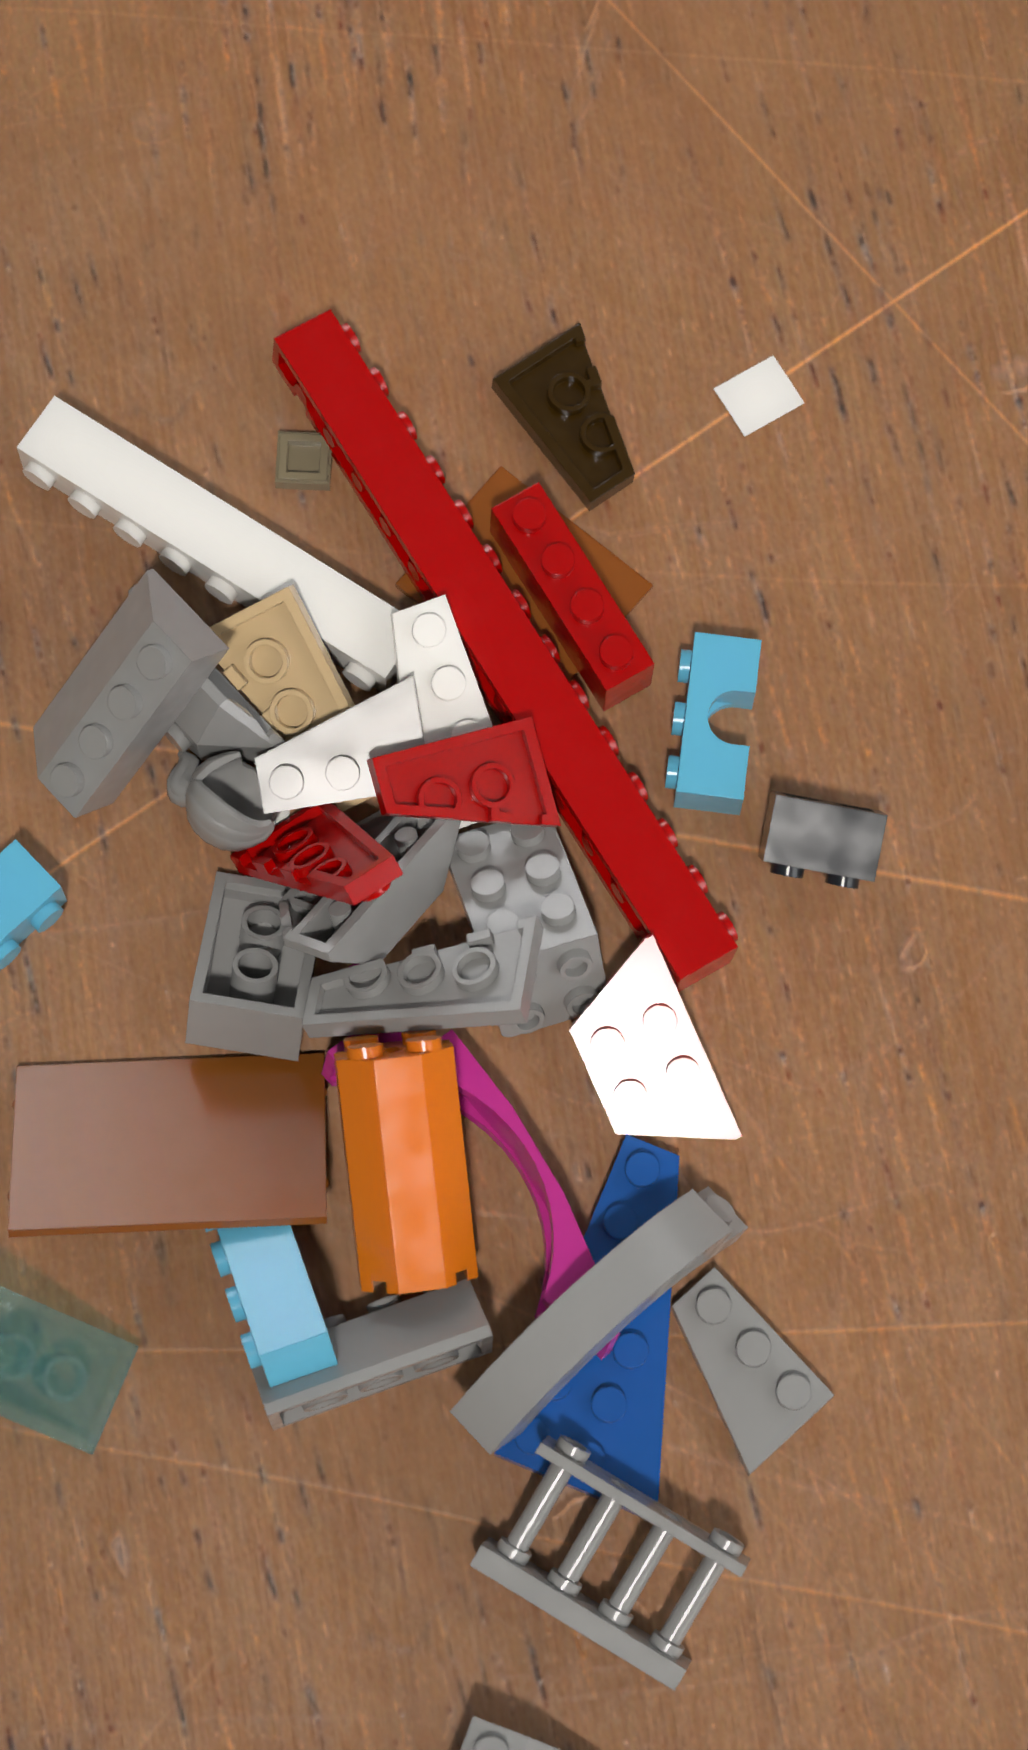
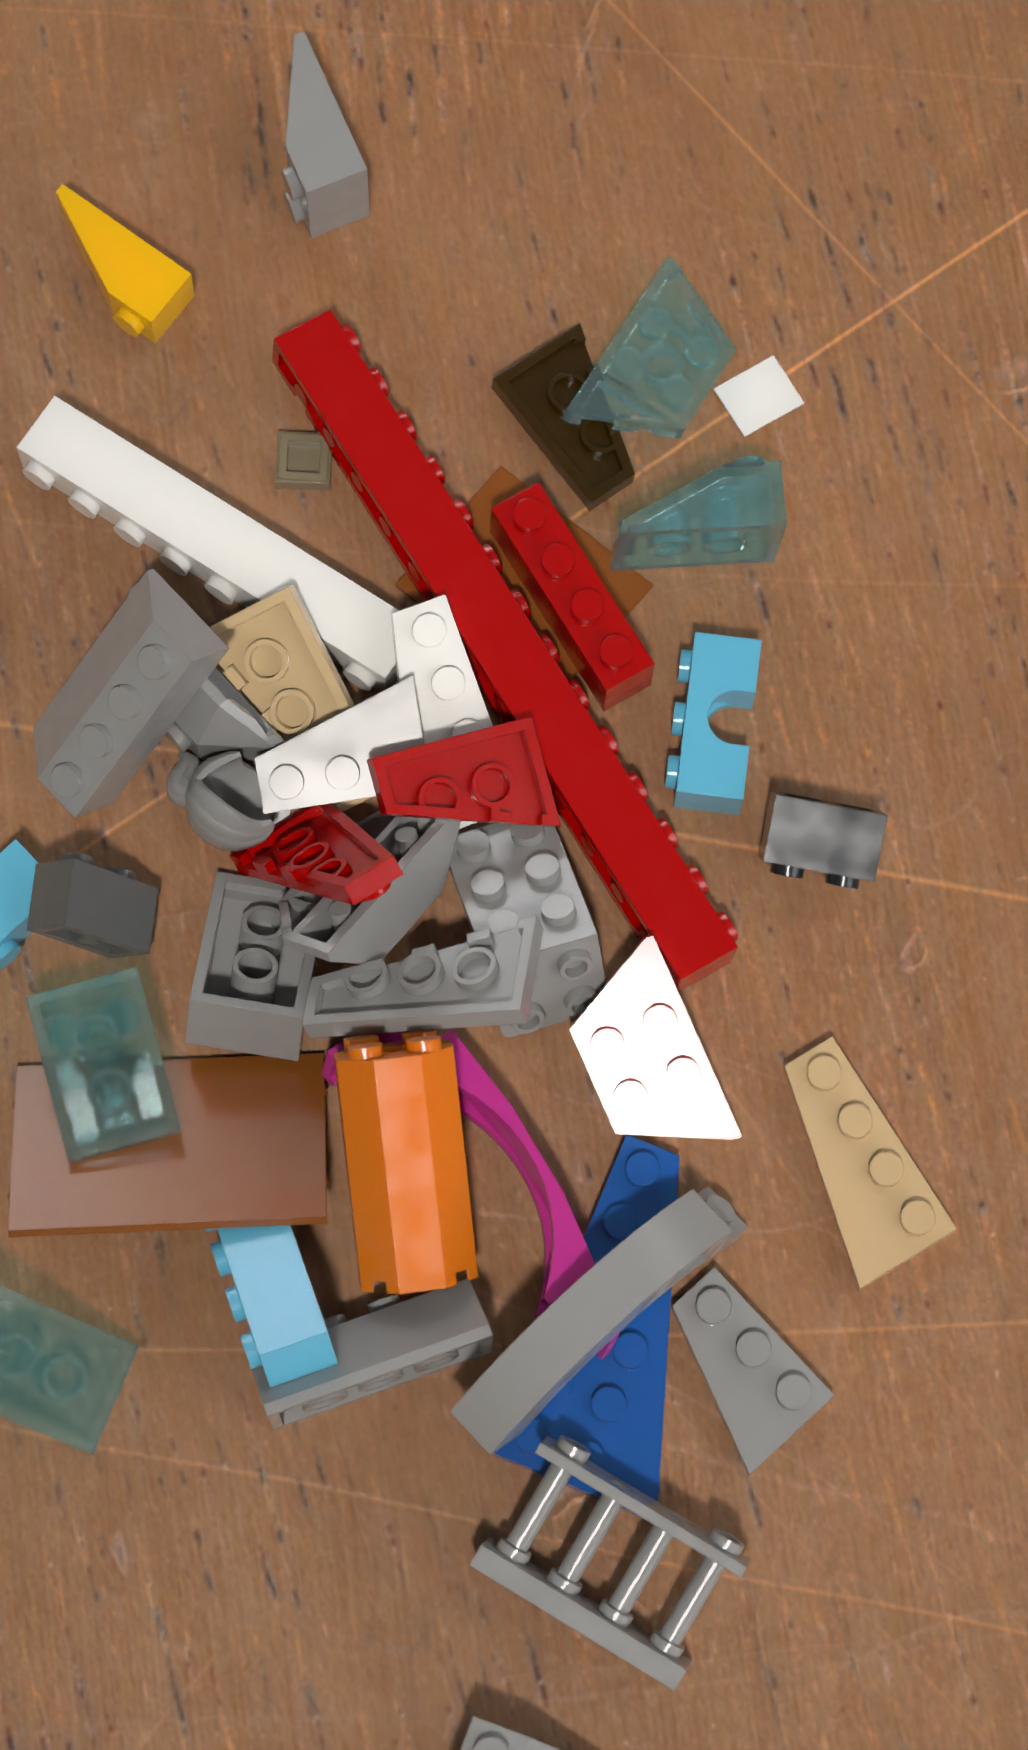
none -> clear light blue slope [25,967,182,1163]
none -> dark grey brick [27,853,158,958]
none -> yellow slope [56,184,195,344]
none -> light grey slope [281,31,370,239]
none -> clear light blue wing [562,257,736,439]
none -> clear light blue slope [610,456,787,571]
none -> tan wing [783,1037,957,1292]

